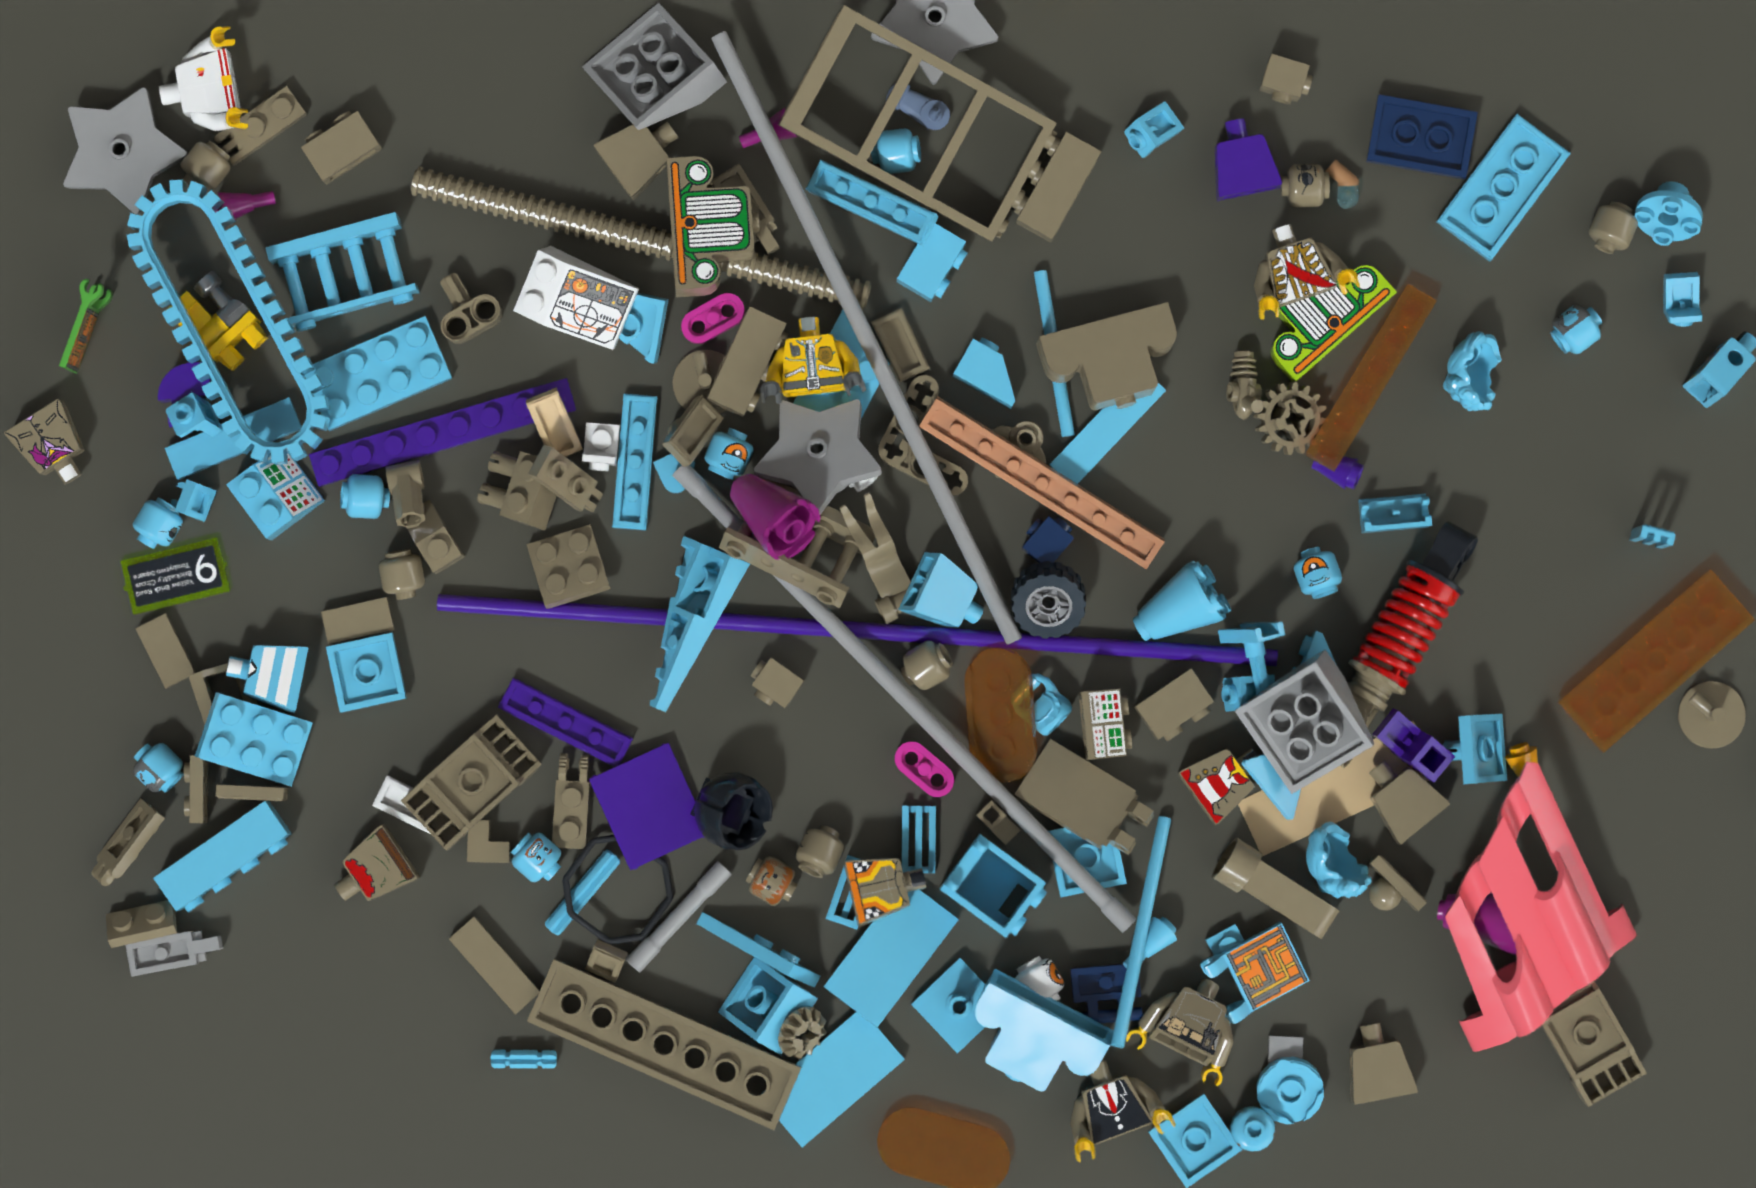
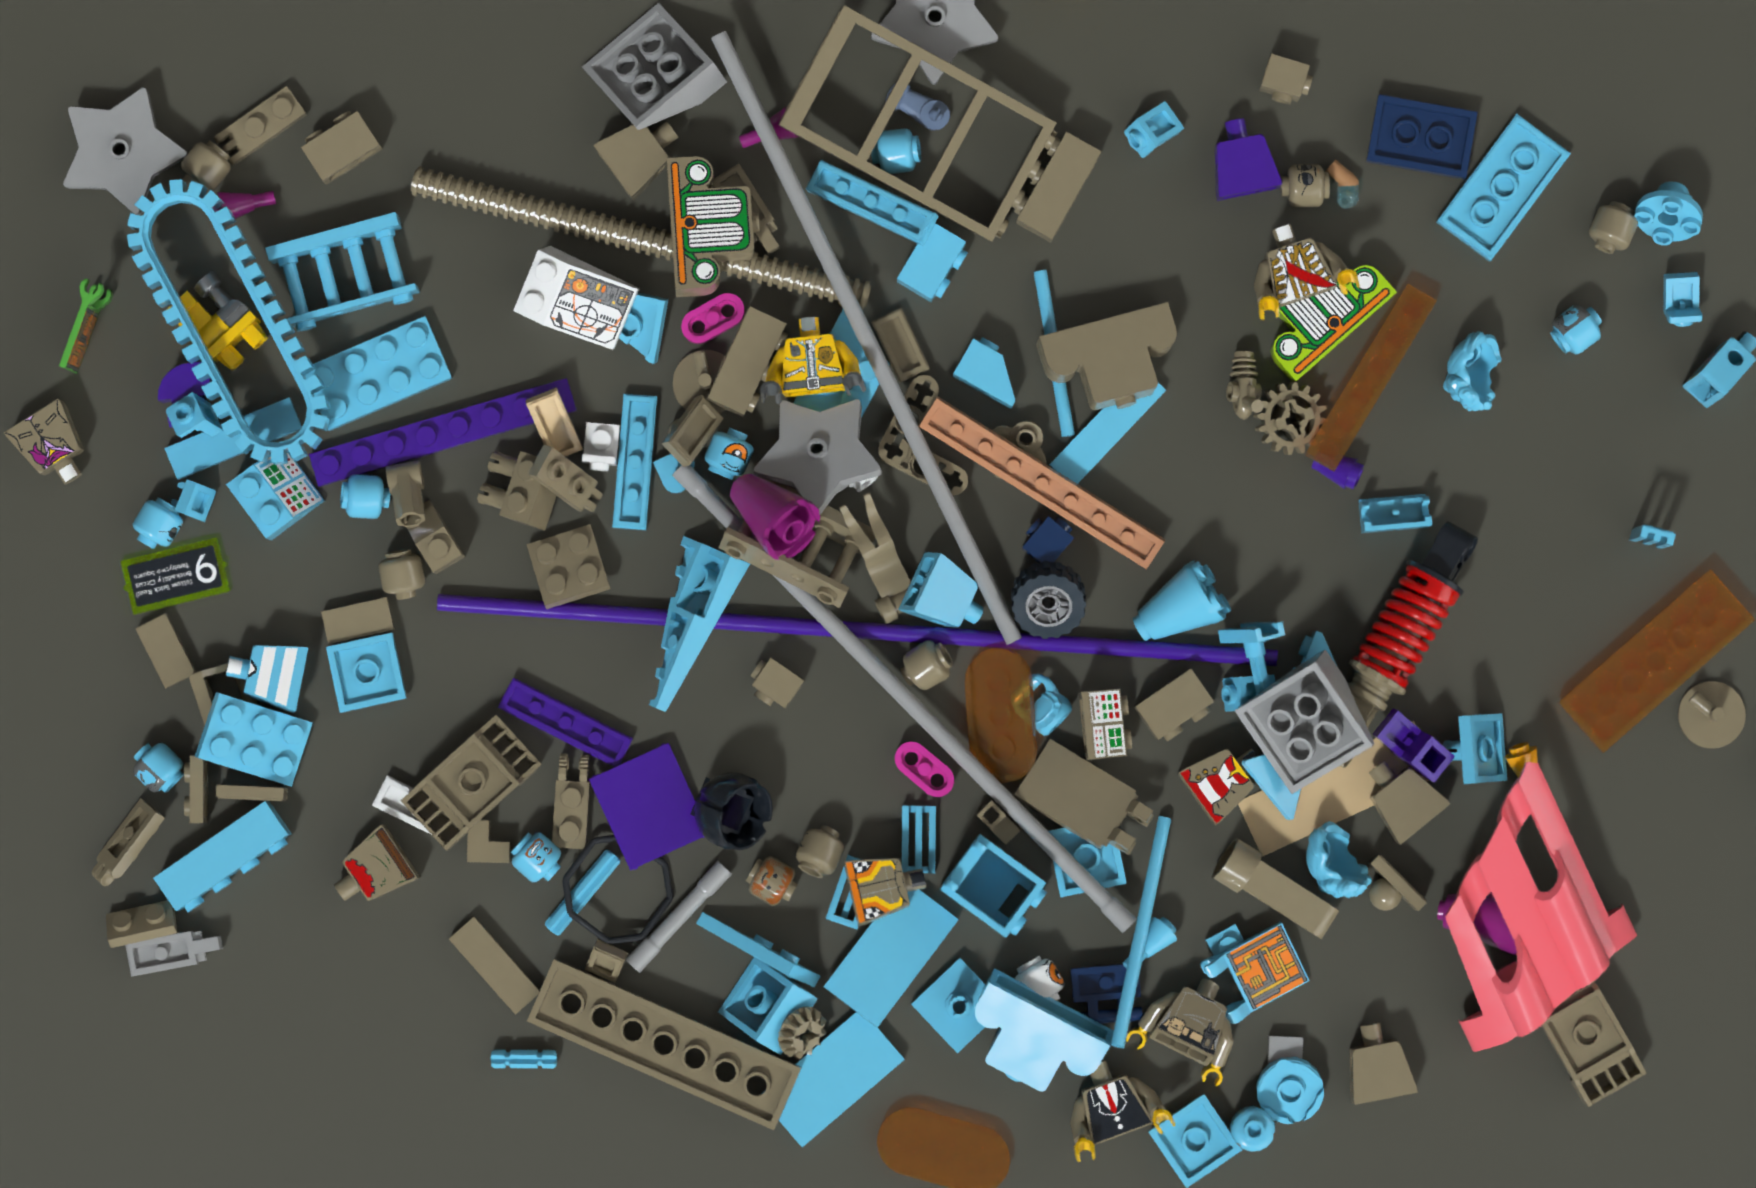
white torso [159,26,248,131] -> none
dark tan beam [440,273,503,344] -> none
medium azure head [1294,547,1342,599] -> none

